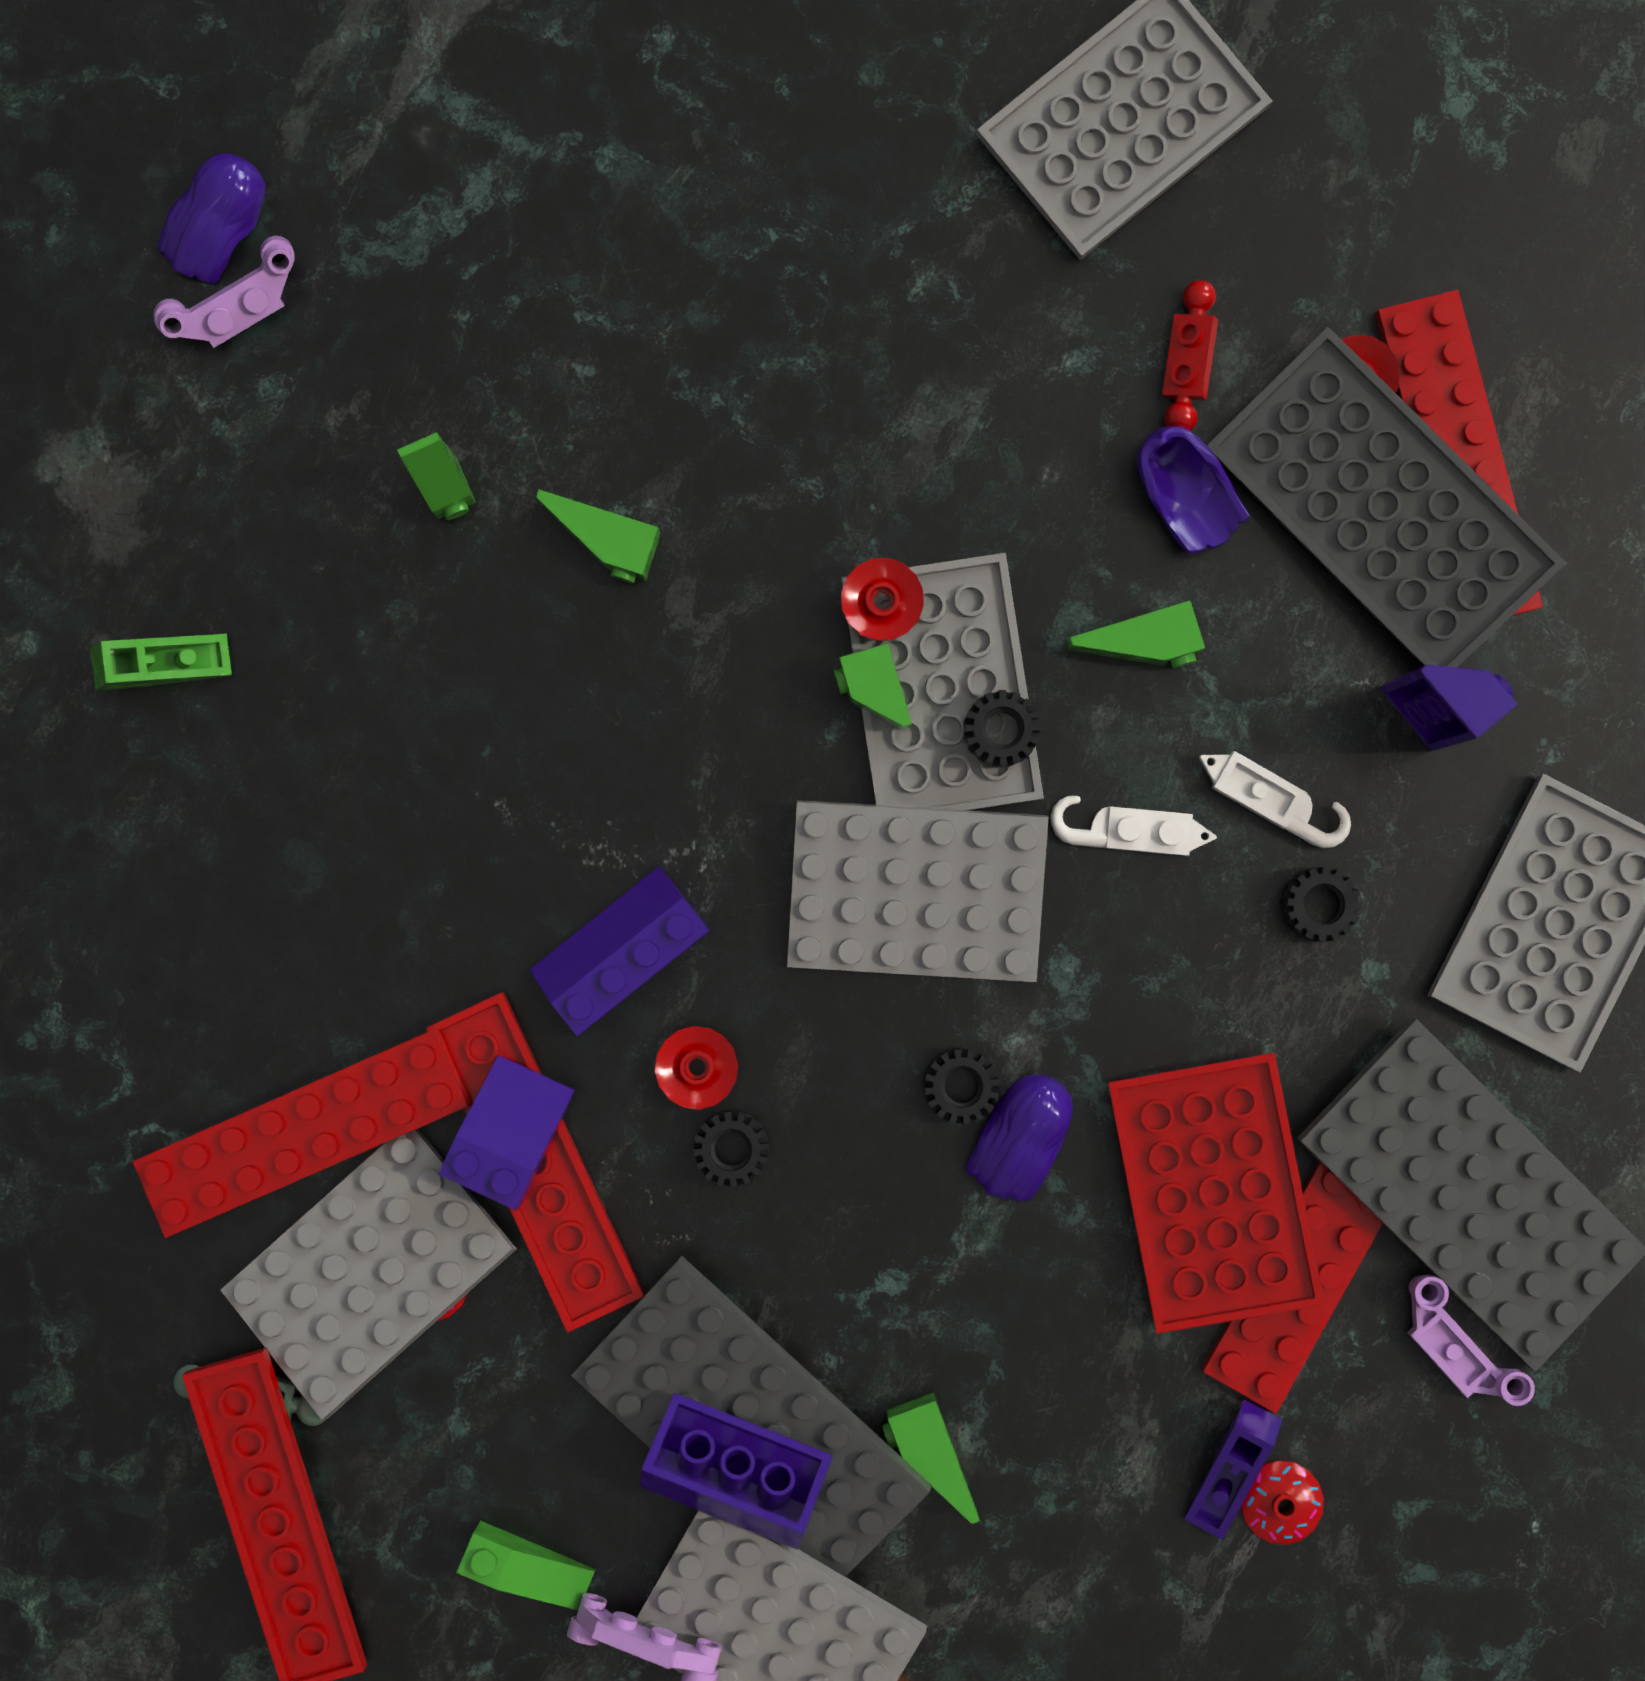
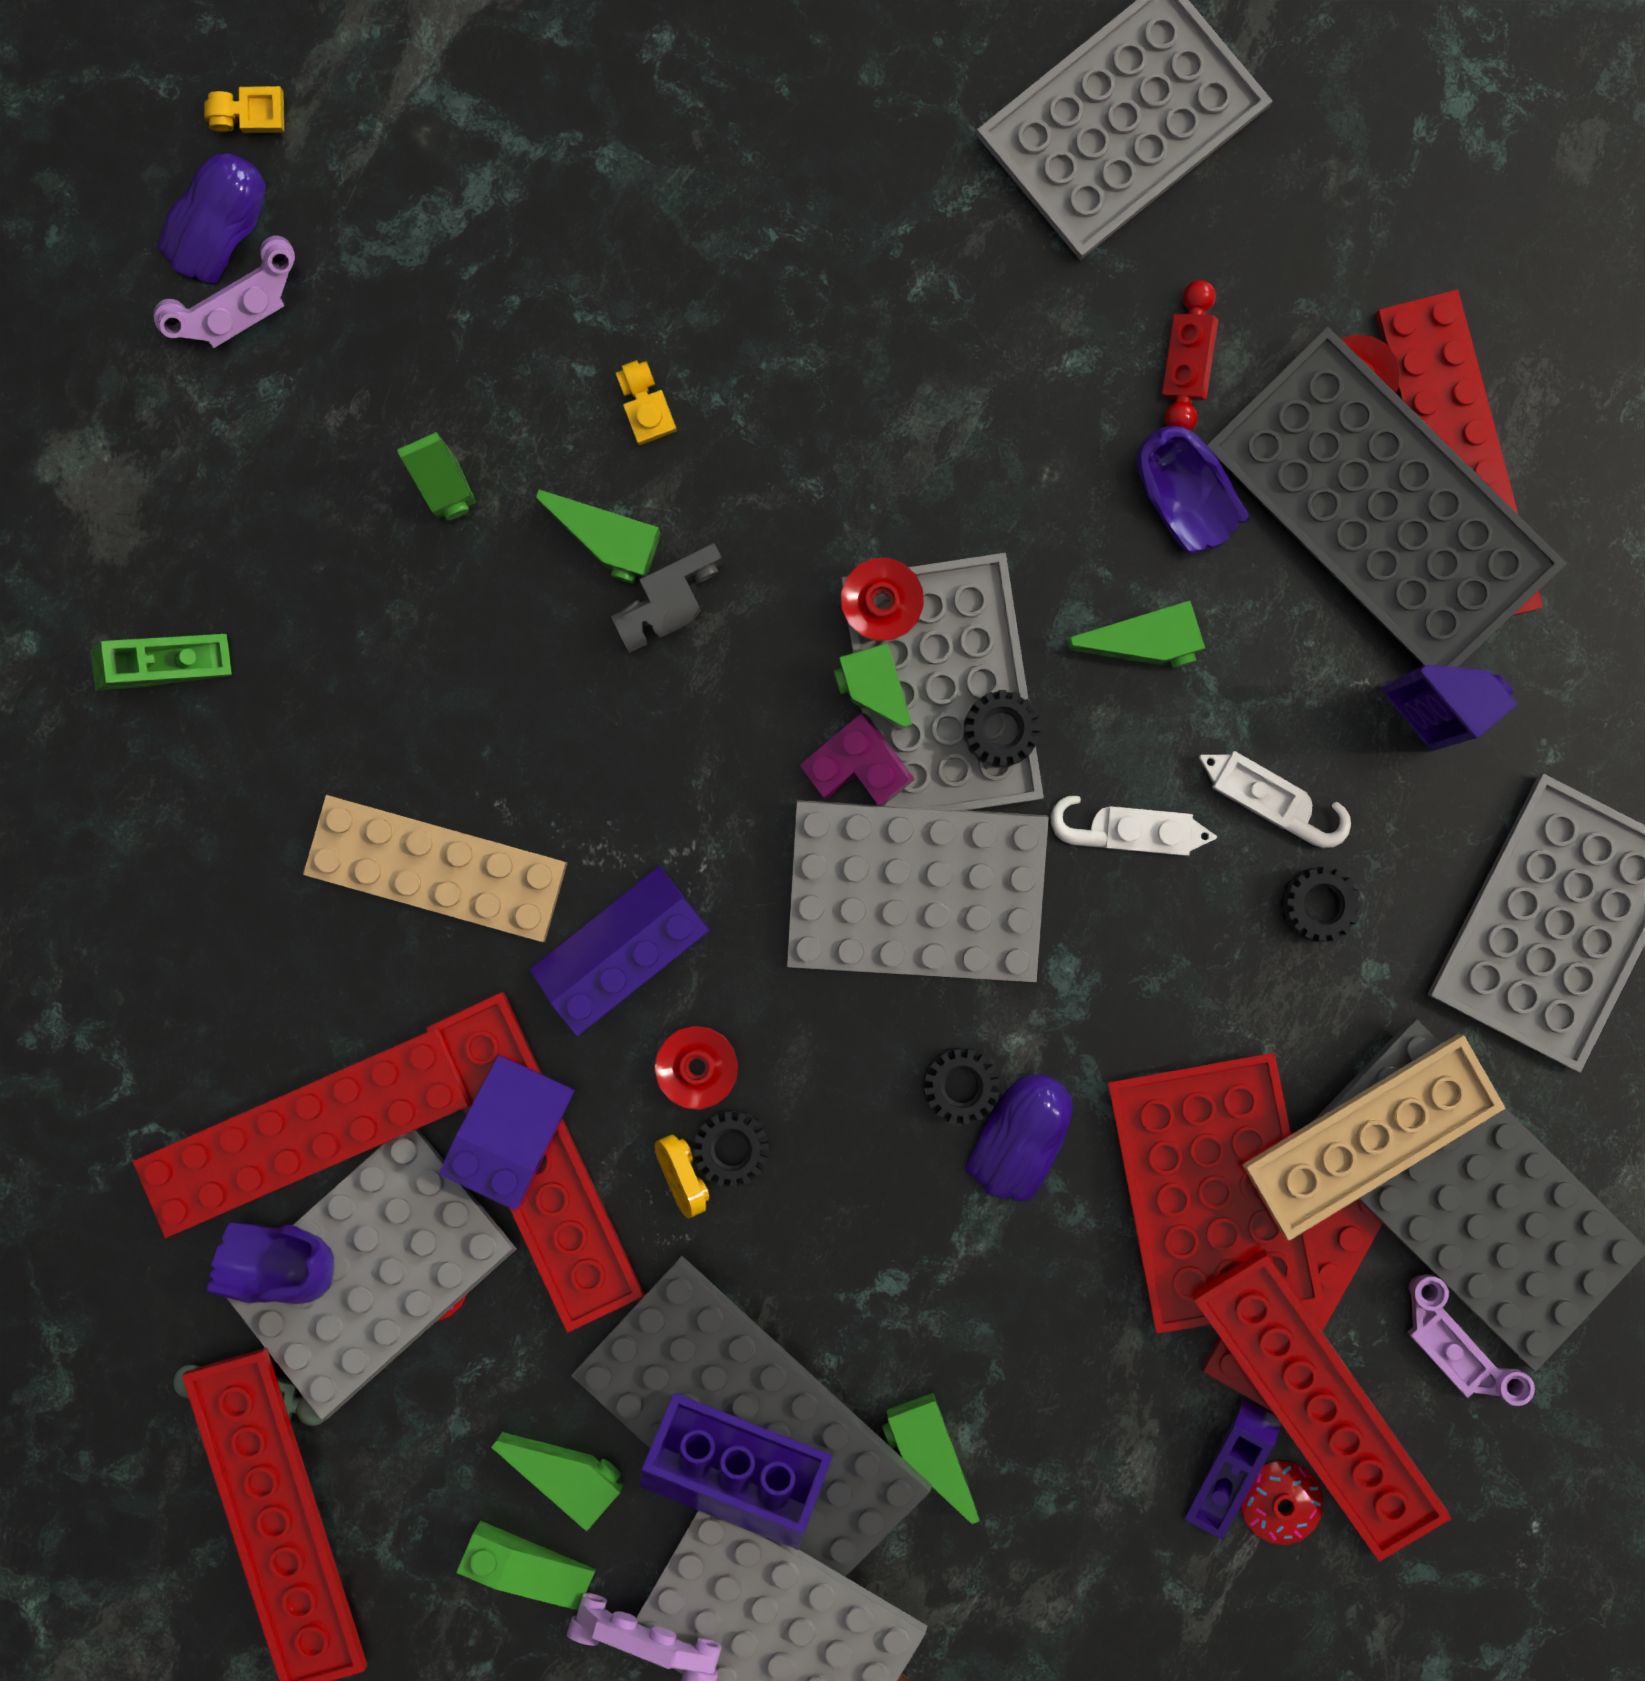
none -> yellow plate [204,86,284,133]
none -> dark purple hair [207,1222,334,1304]
none -> tan plate [303,795,567,942]
none -> bright green slope [491,1432,624,1531]
none -> dark grey plate [611,543,723,653]
none -> yellow plate [616,360,677,446]
none -> yellow plate [654,1134,709,1219]
none -> magenta plate [800,713,915,805]
none -> red plate [1192,1249,1451,1562]
none -> tan plate [1242,1034,1506,1241]

